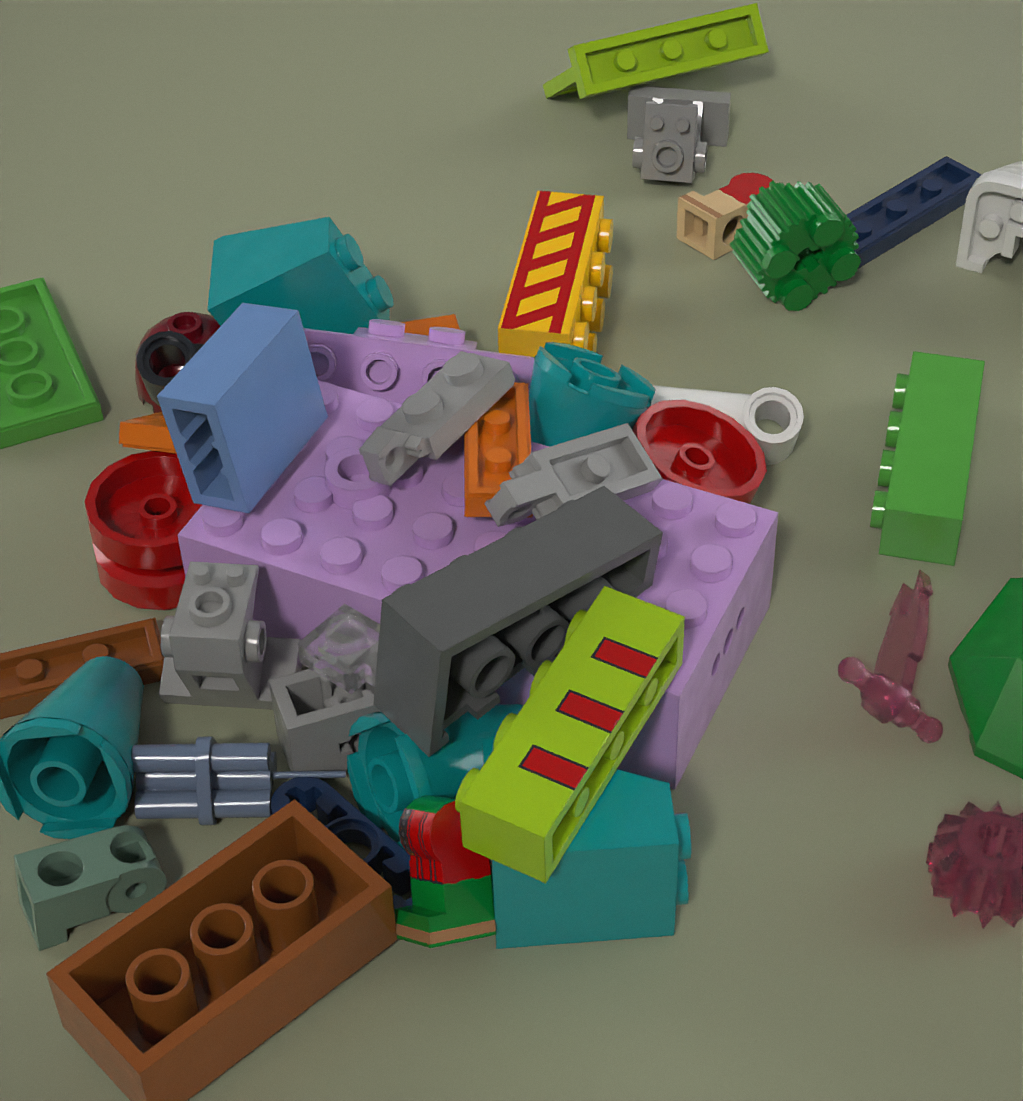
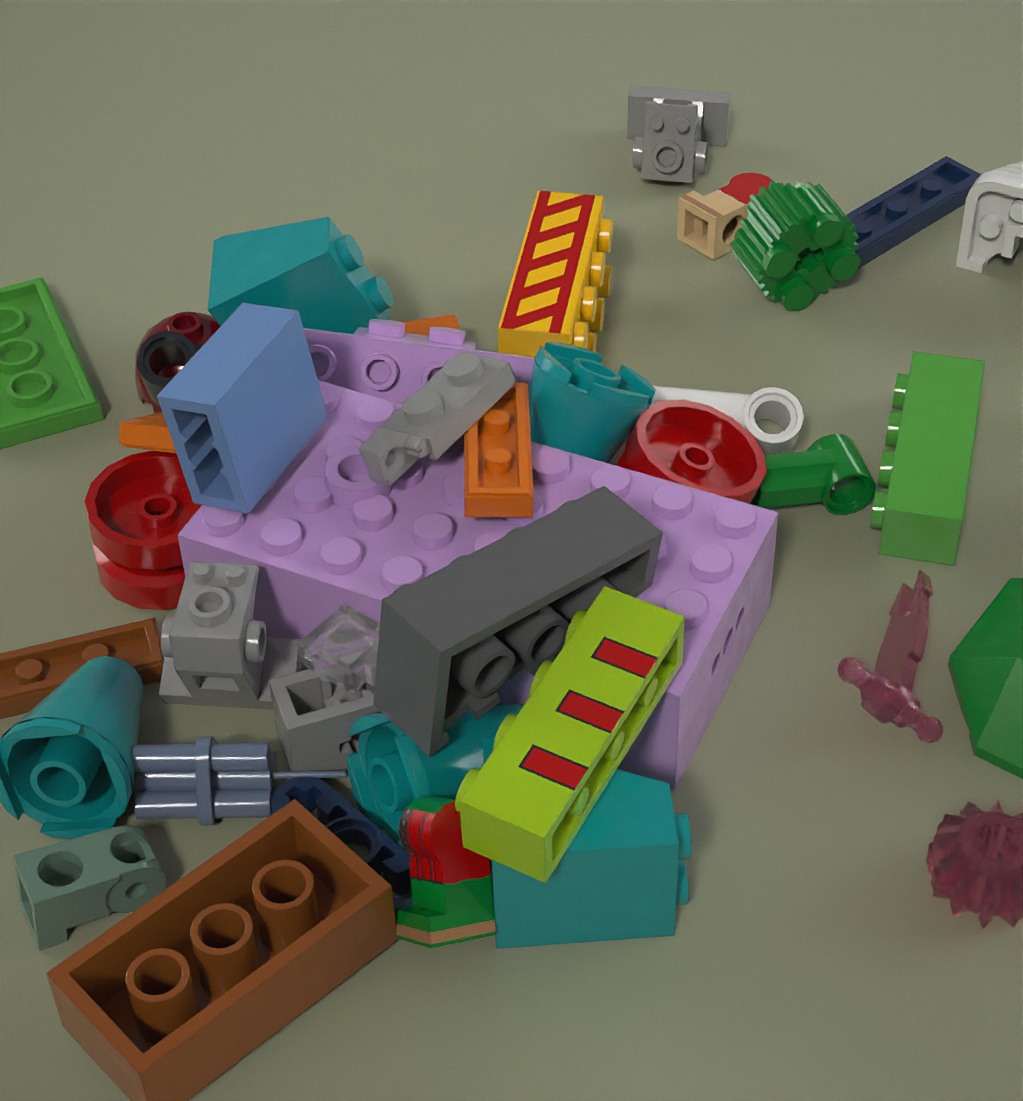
light grey hinge [484,423,663,527] -> none
lime fence [543,3,769,99] -> none
none -> green piece [750,434,876,515]

